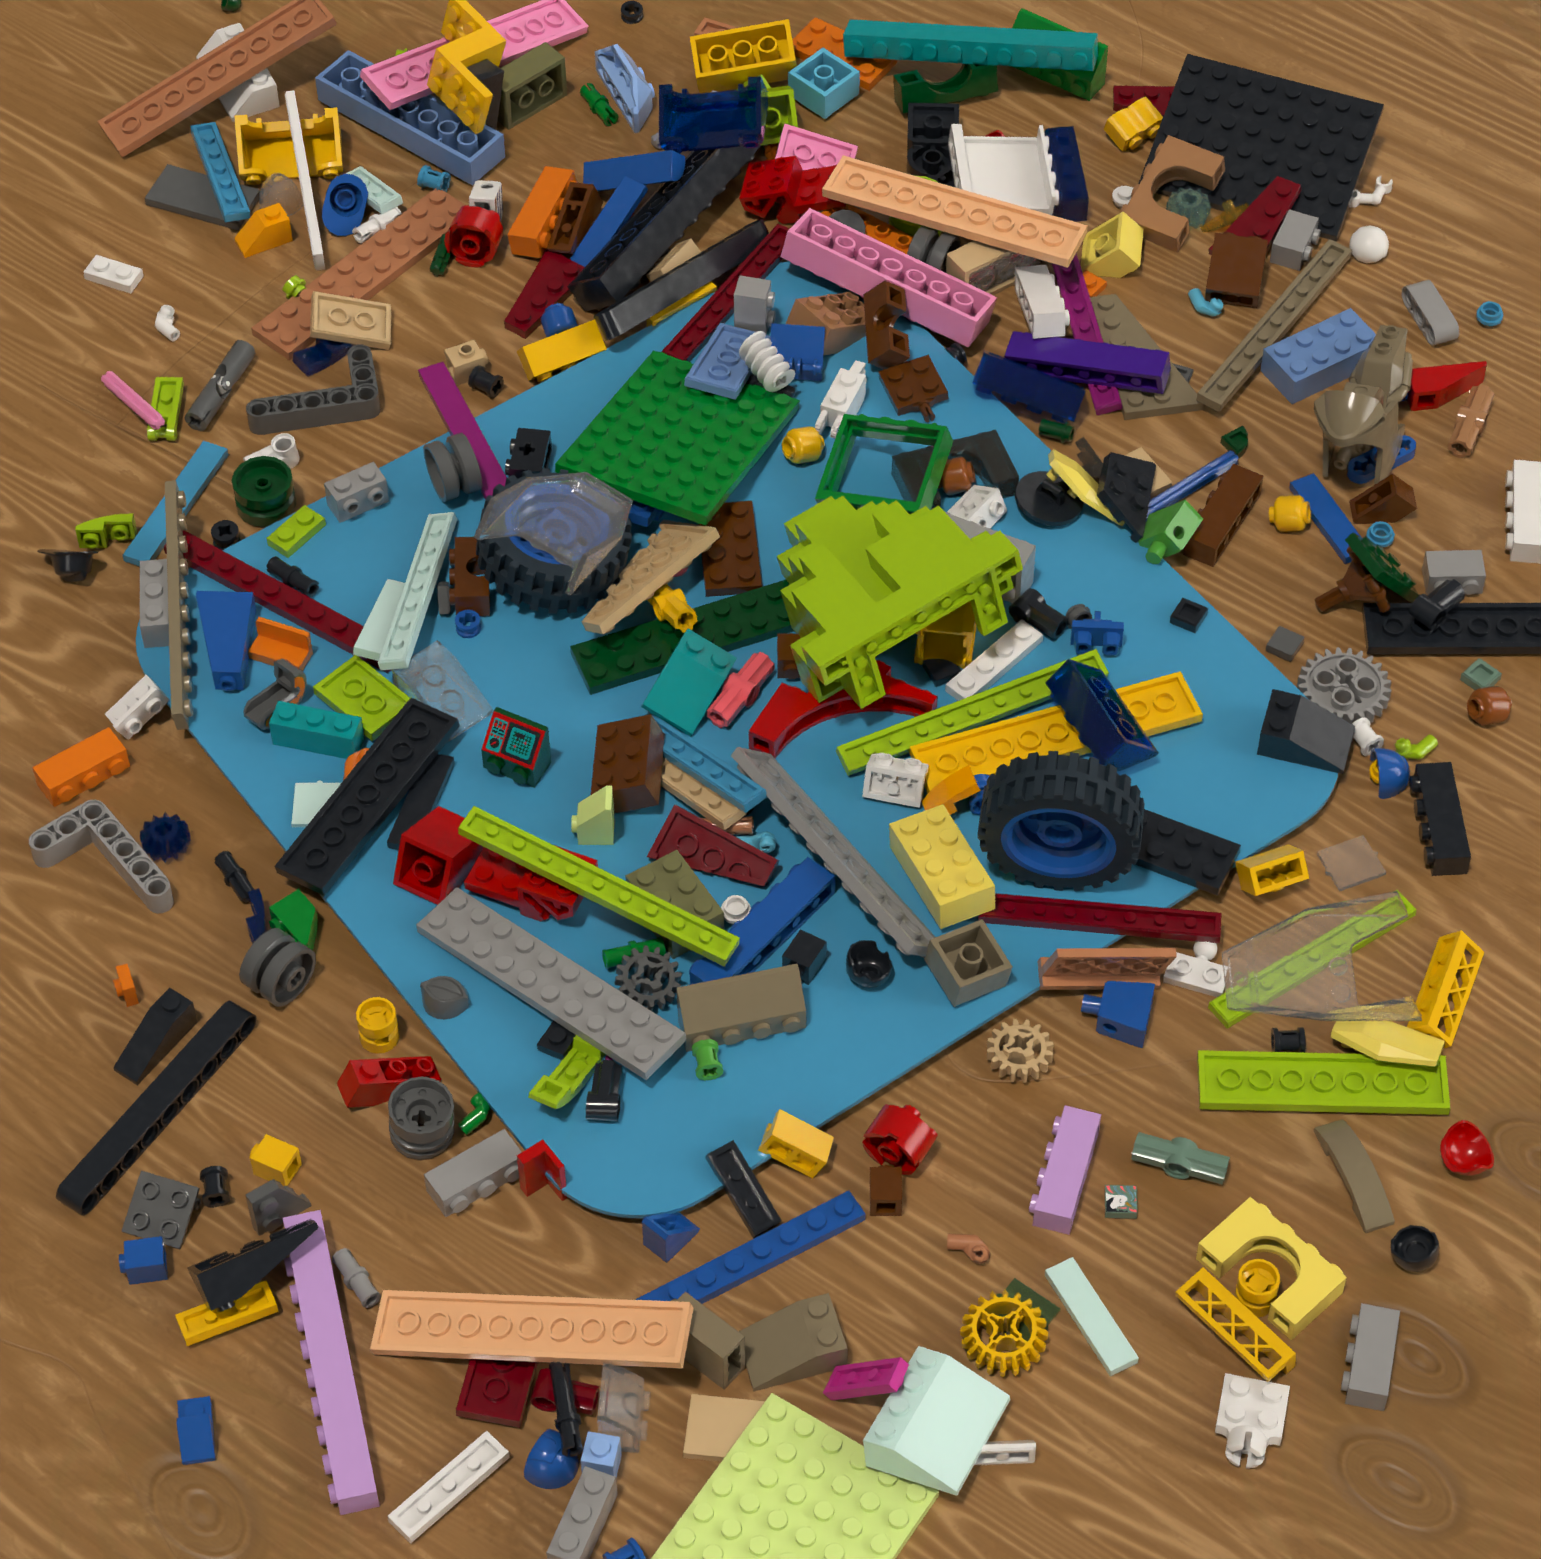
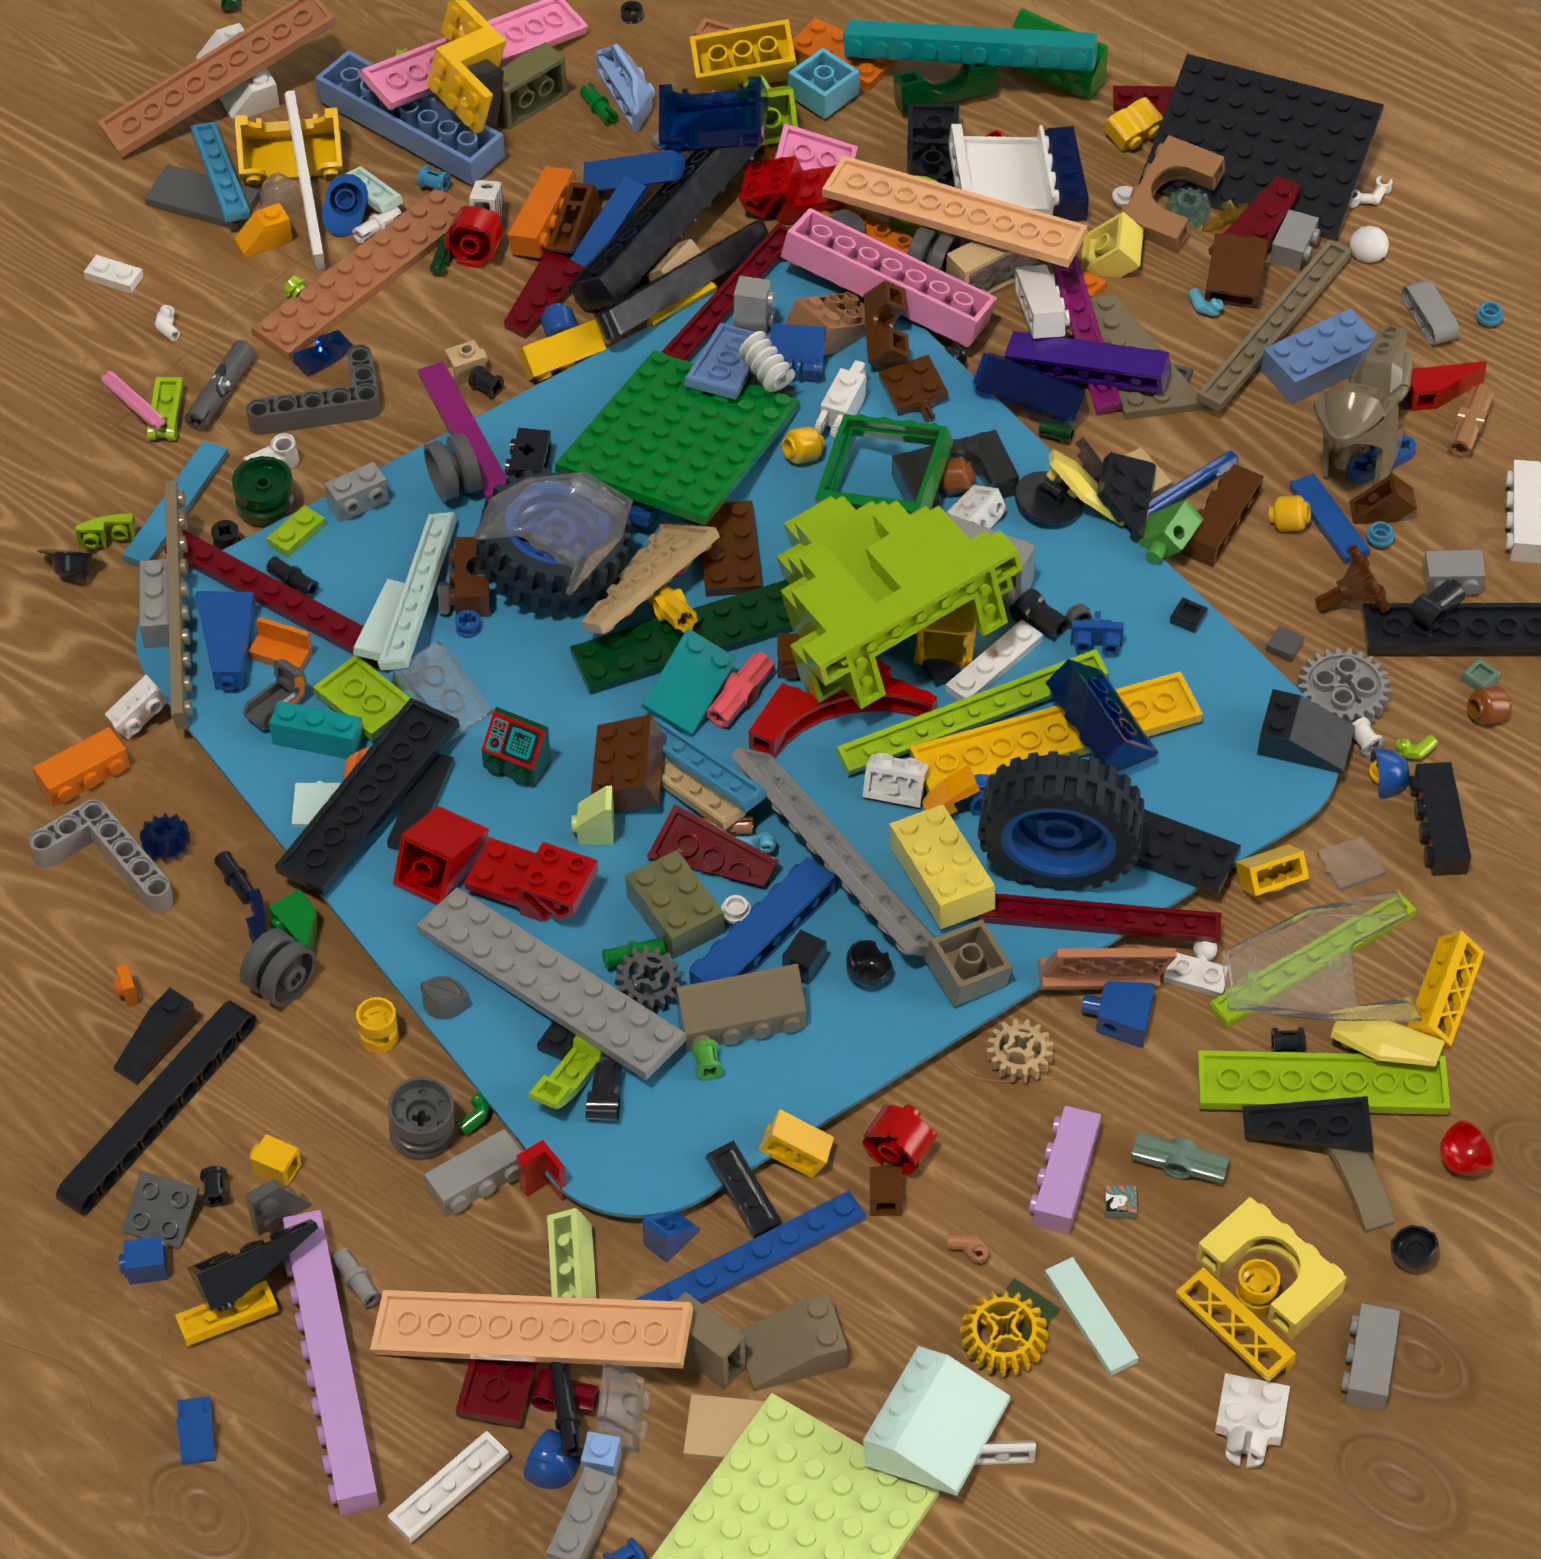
tan tile [310,291,391,350] -> none
red slope [337,1056,441,1108] -> none
lime plate [458,806,740,967] -> none
dark pink plate [823,1357,909,1401] -> none
dark green tile [1220,426,1248,458] -> none
dark green plate [1345,533,1419,603] -> none
none -> yellowish green brick [547,1208,596,1298]
none -> black wing [1242,1096,1374,1153]

